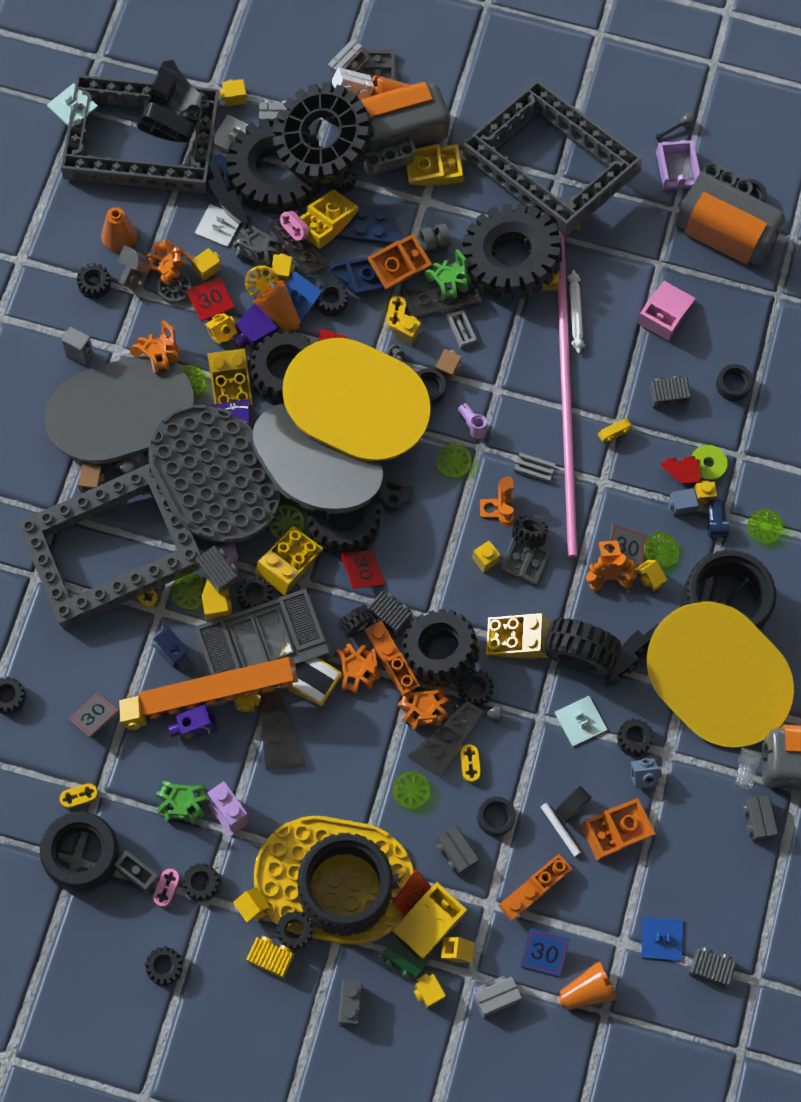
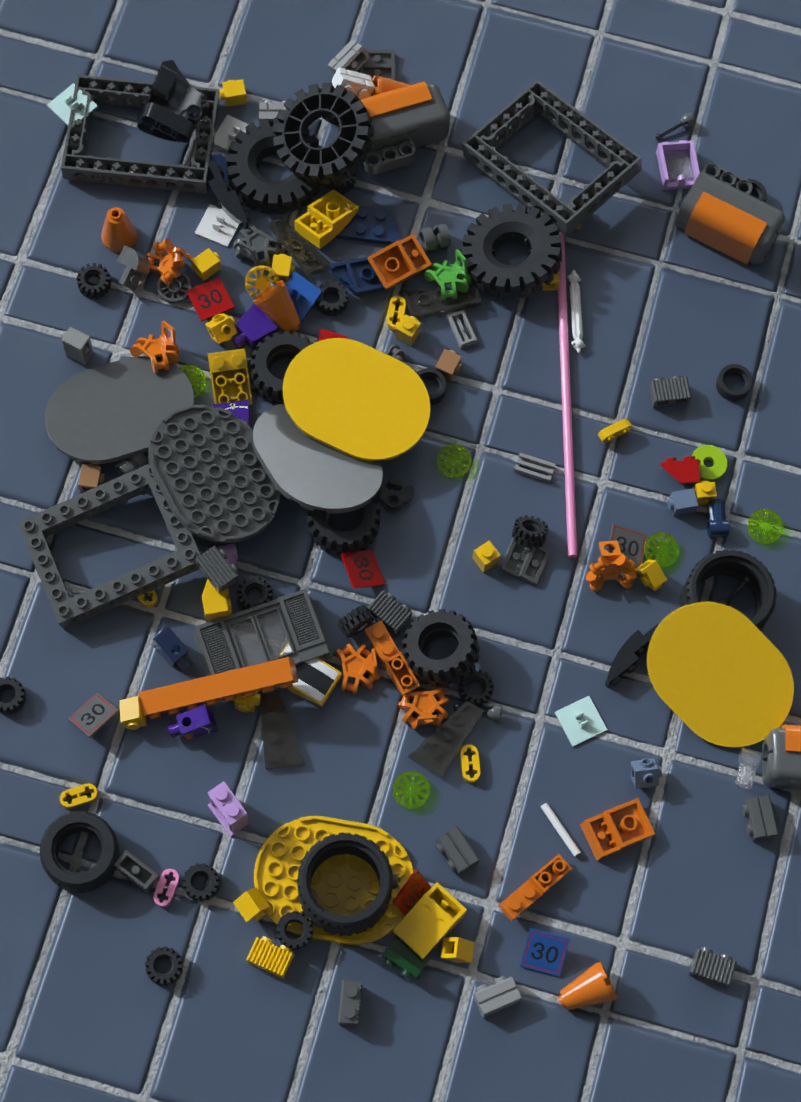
bright green piece [156,781,210,825] -> none
clear neon green wheel [171,573,206,609] -> none
yellow slope [255,526,323,596] -> none
clear neon green wheel [268,505,304,540] -> none
bright pink beam [280,211,309,241] -> none
yellow slope [404,144,465,186] -> none
yellow brick [414,974,446,1009] -> none
lavender pin [458,403,487,439] -> none
black tyre [477,796,516,837] -> none
orange piece [480,476,514,527] -> none
yellow slope [486,613,551,659] -> none
black tyre [543,618,622,676] -> none
black tyre [555,786,592,823] -> none
black tyre [617,718,654,756] -> none
bright pink slope [637,281,696,341] -> none
blue piece [641,917,683,961] -> none

